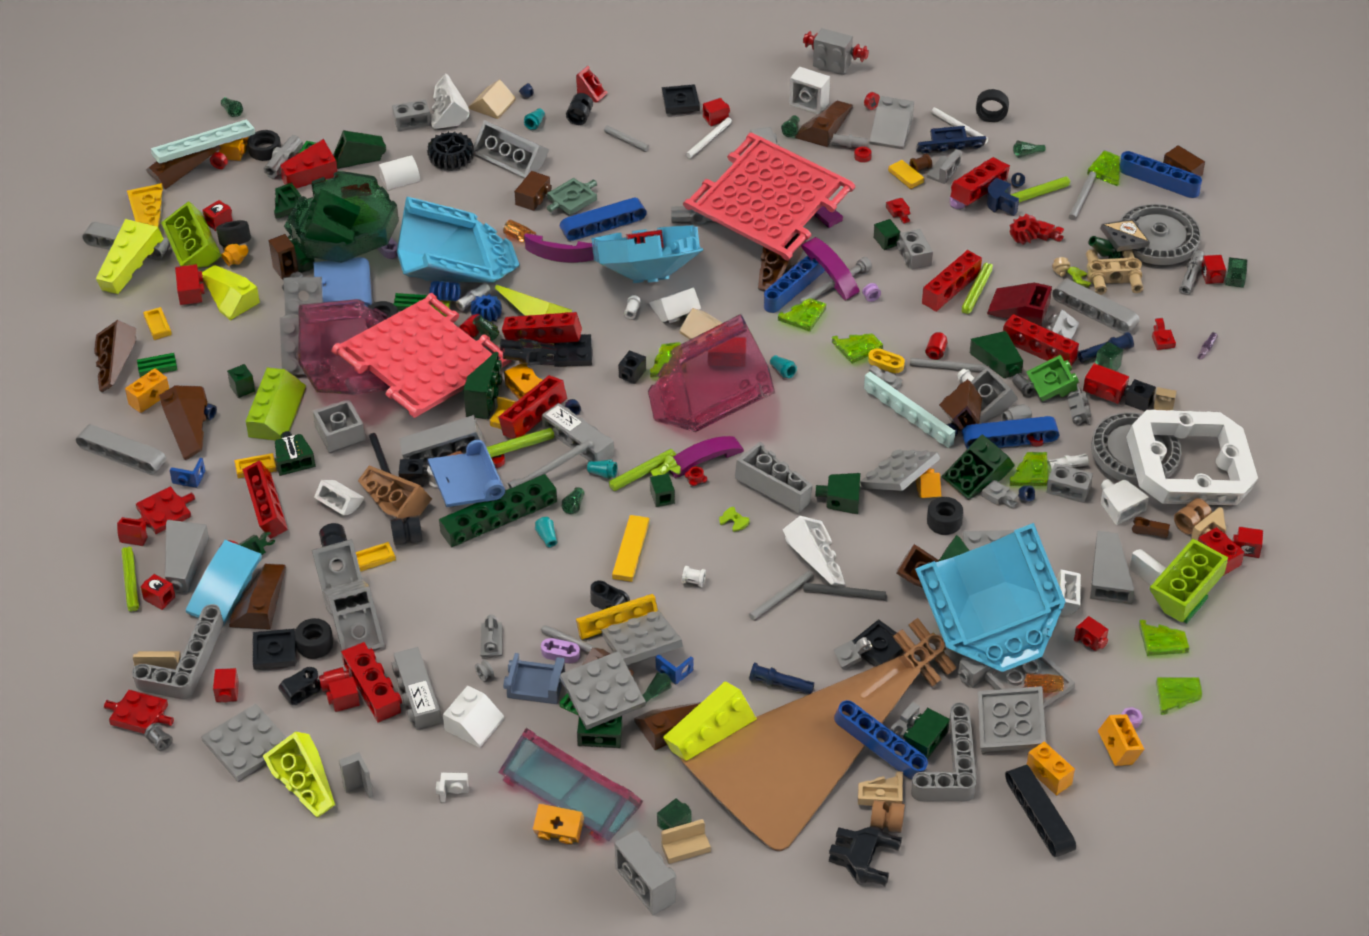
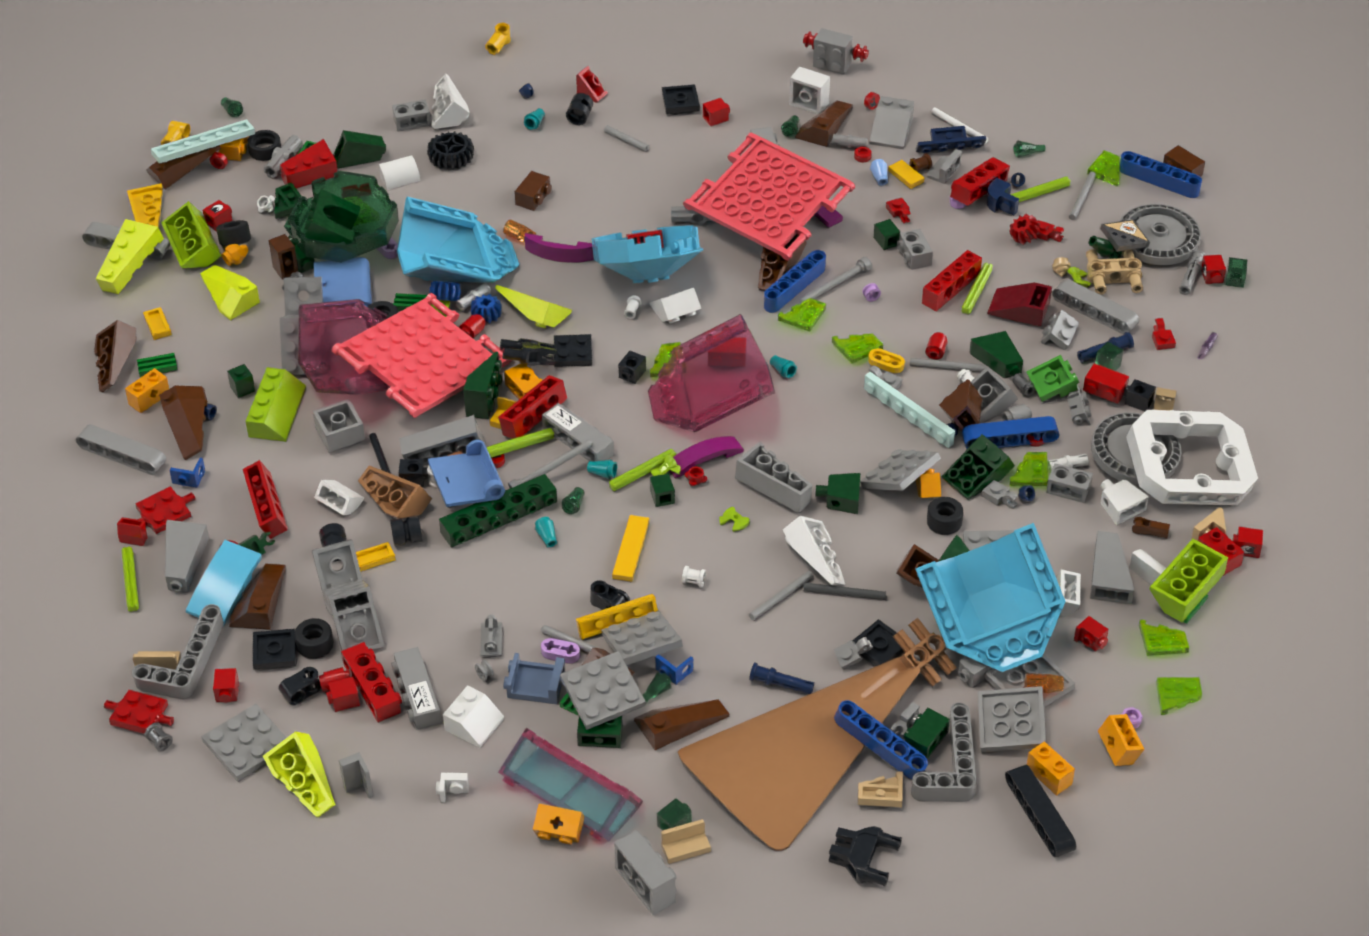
red brick [140,574,176,610] -> none
red brick [175,264,205,305] -> none
yellow tile [234,453,277,478] -> none
dark green torso [275,431,316,476] -> none
tan slope [469,79,516,119] -> none
clear green cone [473,315,500,341] -> none
light grey slope [474,120,549,178] -> none
red brick [502,312,582,343] -> none
sand green plate [547,178,597,216] -> none
blue beam [559,197,647,241] -> none
dark blue hinge [565,399,581,415] -> none
neon yellow wedge [663,681,757,761] -> none
tan slope [680,308,732,351] -> none
white bar [686,117,732,159] -> none
magenta slope [801,237,860,301] -> none
medium nougat wheel [870,800,905,833] -> none
black tyre [976,89,1009,122] -> none
red brick [1003,314,1079,366] -> none
medium nougat wheel [1174,498,1212,535] -> none
none -> yellow piece [161,120,191,145]
none -> white plate [257,195,275,213]
none -> yellow piece [485,23,511,55]
none -> light blue cone [870,159,888,186]

